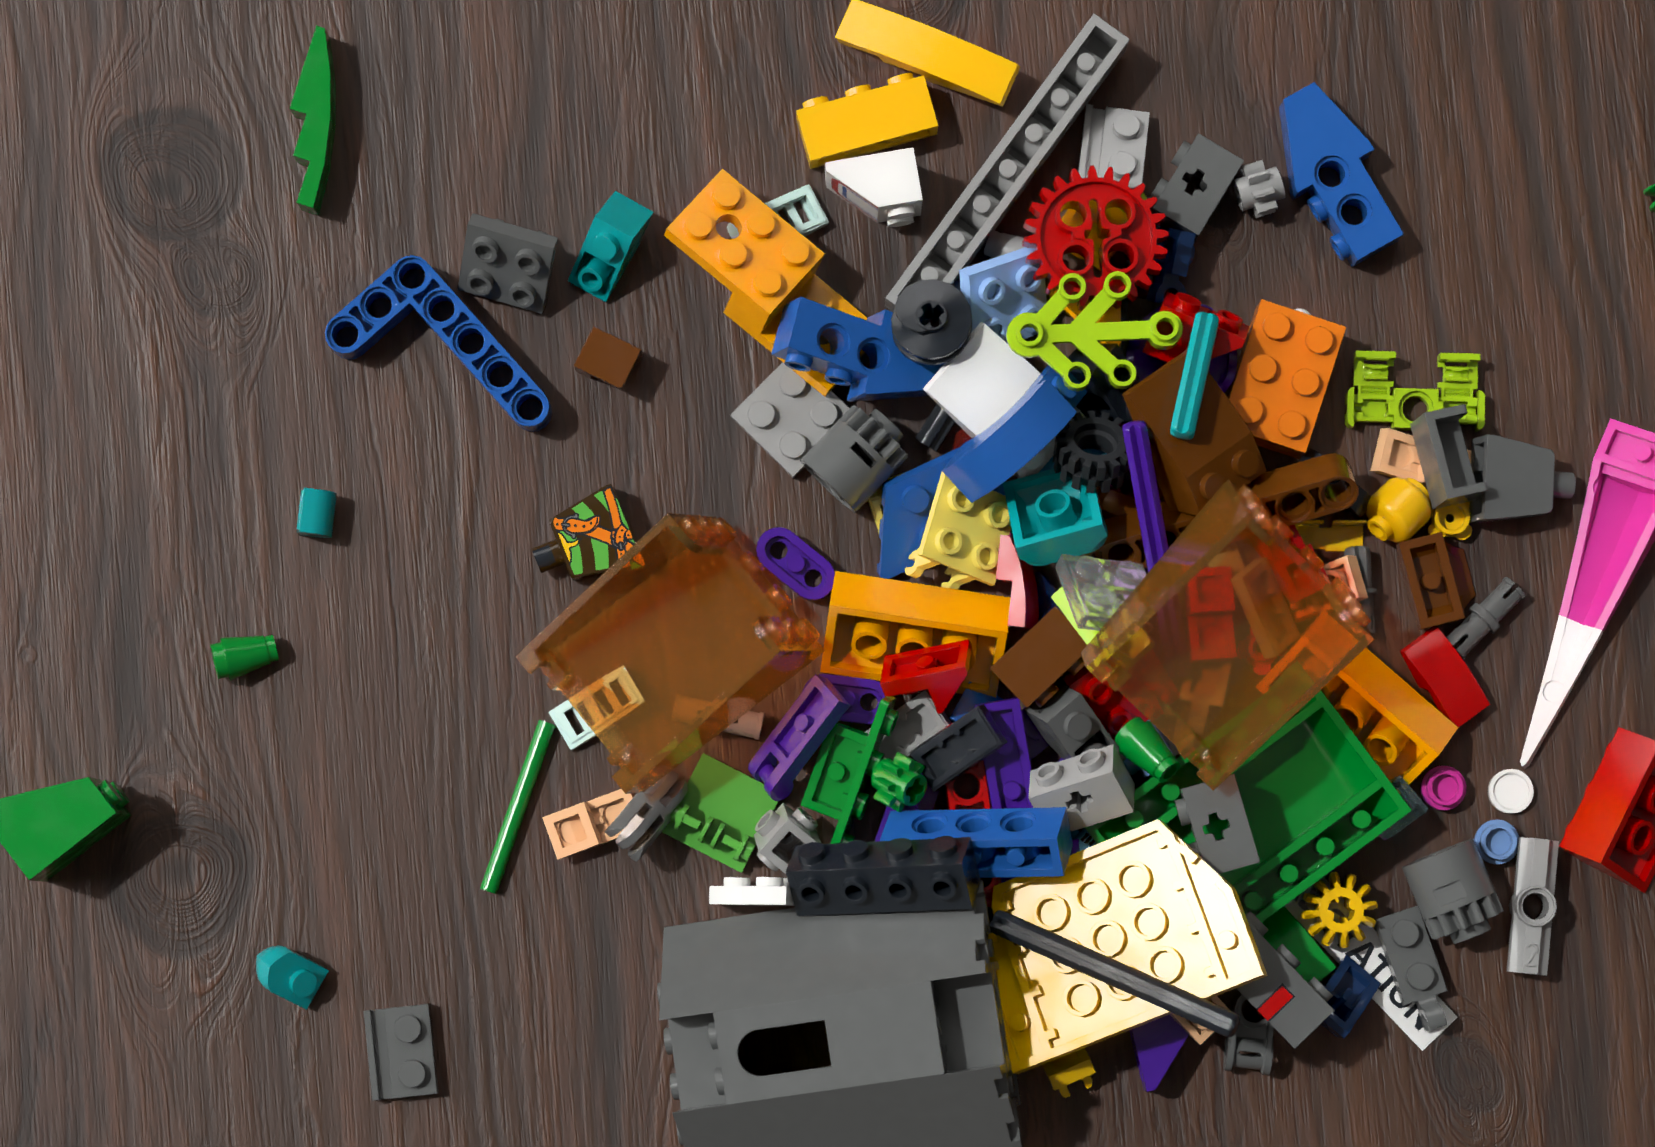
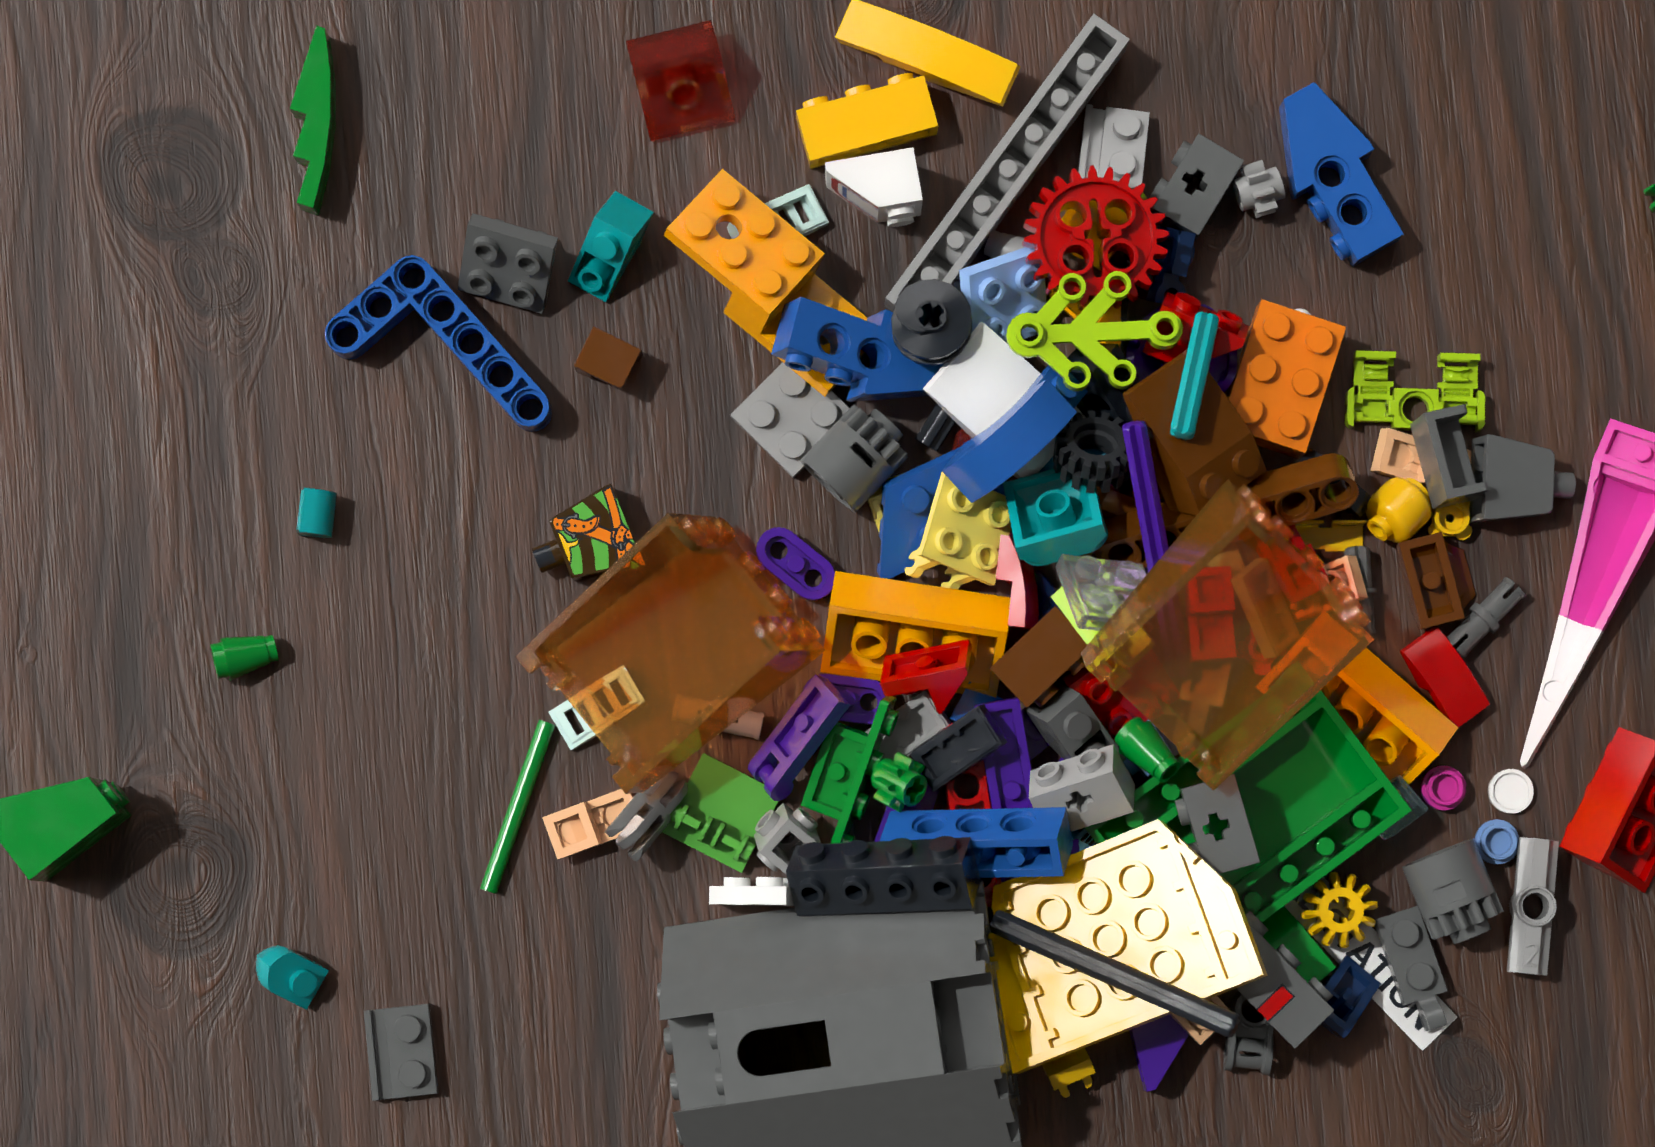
none -> clear red slope [626,20,736,141]

